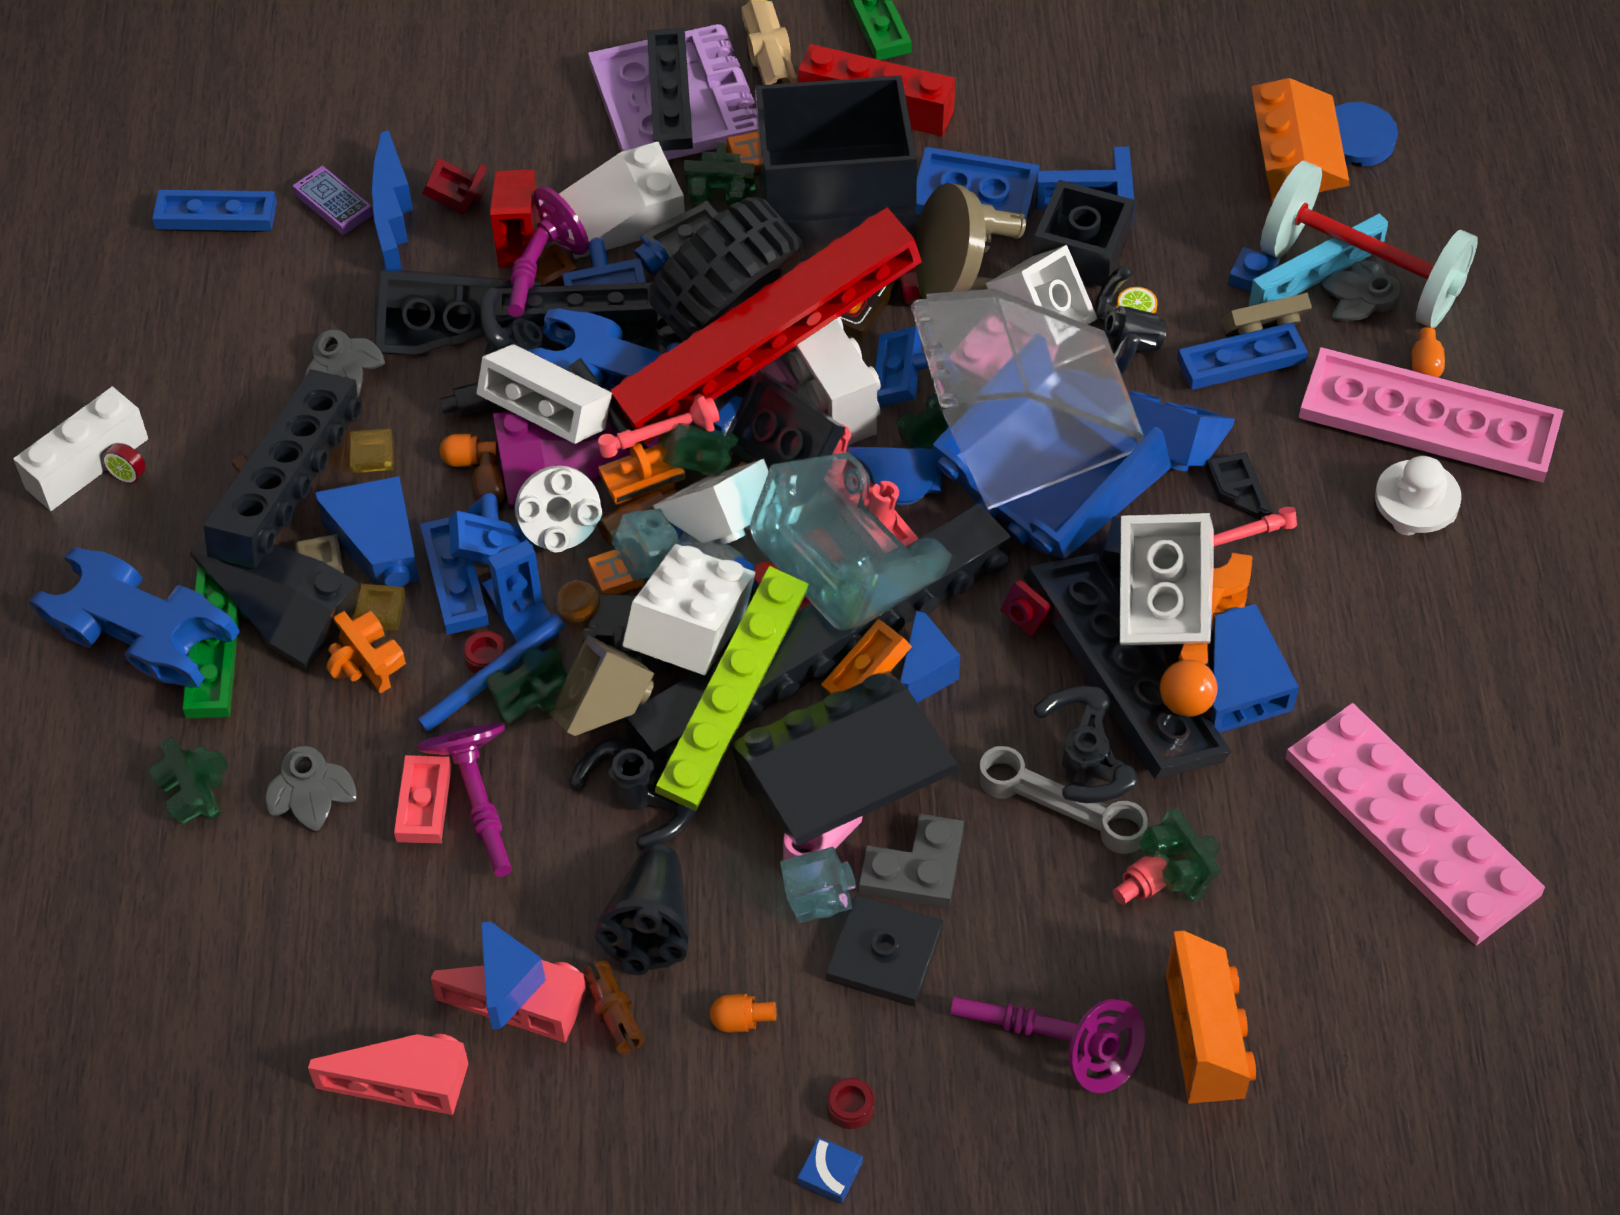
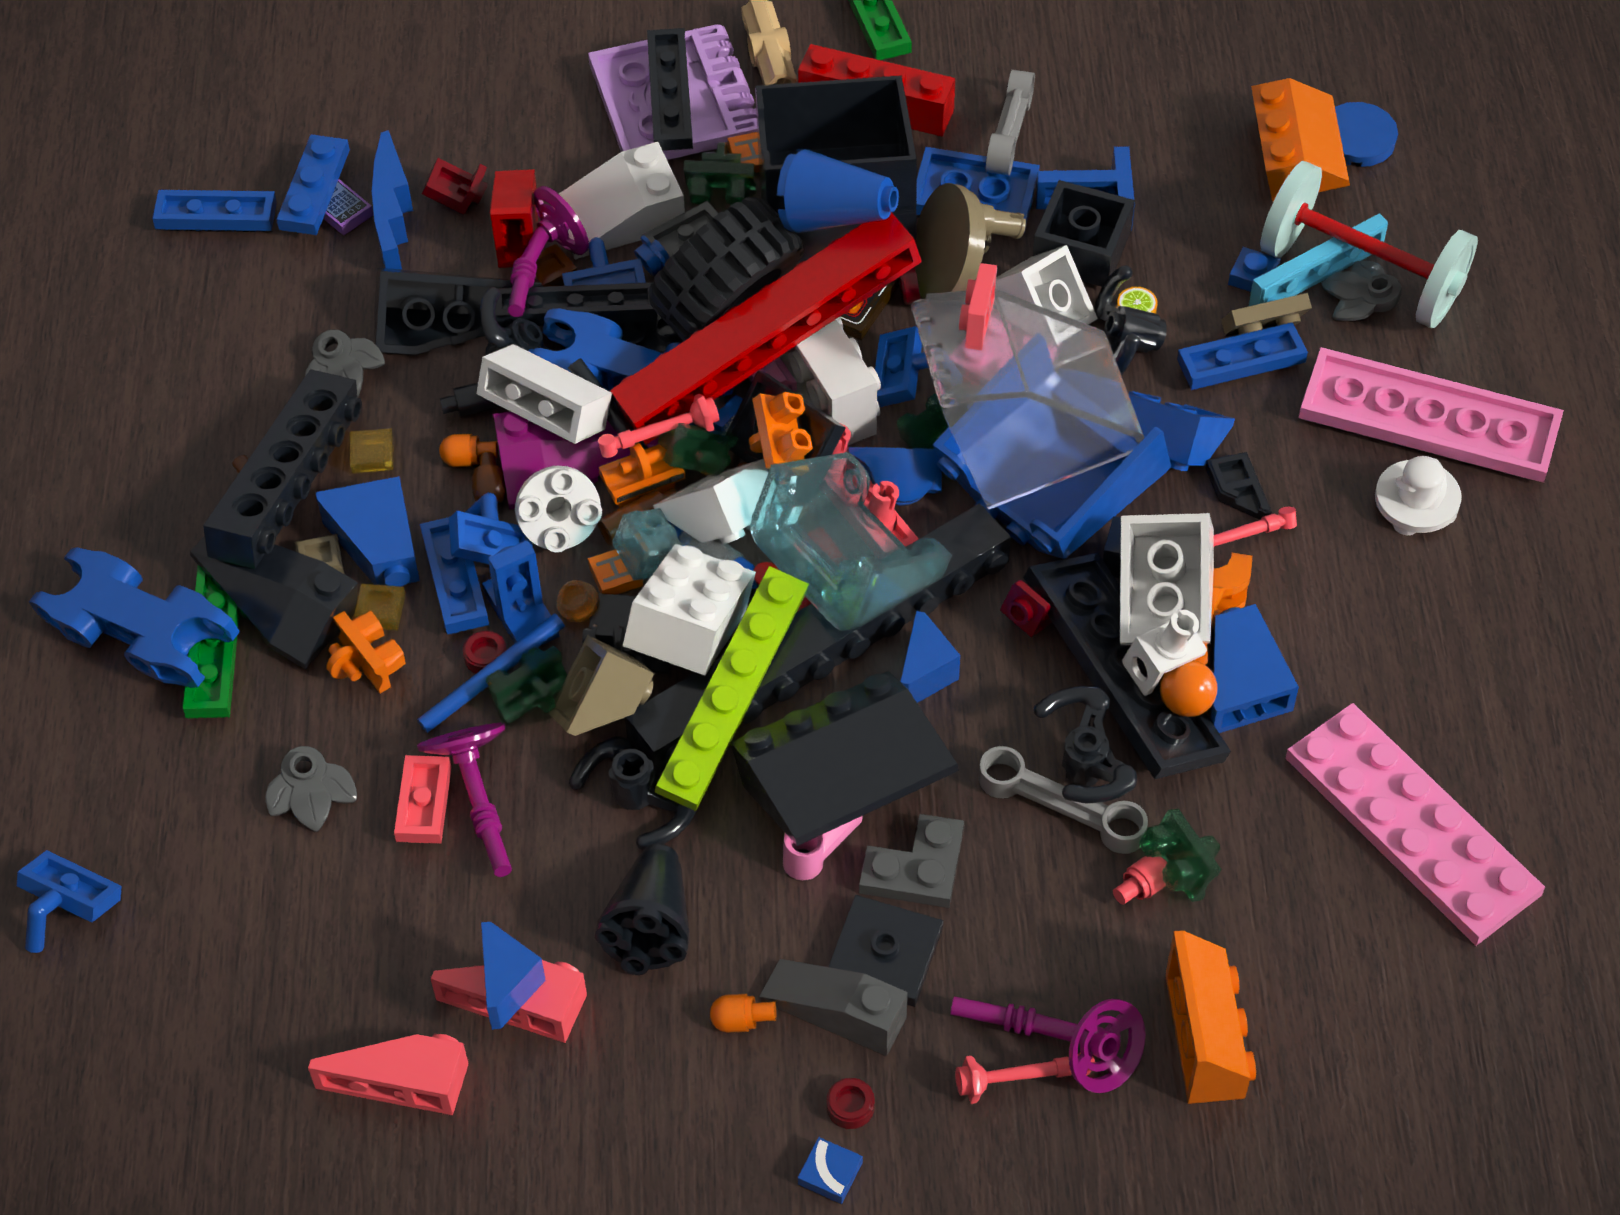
white brick [13,386,148,511] -> none
tile [102,443,146,484] -> none
clear green hips [149,737,228,824] -> none
reddish brown pin [582,961,645,1054] -> none
clear light blue brick [780,846,856,924] -> none
orange plate [821,619,912,694] -> none
orange cylinder [1411,327,1445,378] -> none
none -> blue plate [17,850,122,953]
none -> blue plate [276,134,350,235]
none -> orange hips [749,392,813,473]
none -> dark grey slope [759,959,908,1056]
none -> blue cone [777,149,899,233]
none -> coral piece [955,1052,1095,1104]
none -> coral plate [959,263,997,350]
none -> light grey piece [986,69,1035,176]
none -> white bracket [1122,610,1207,696]

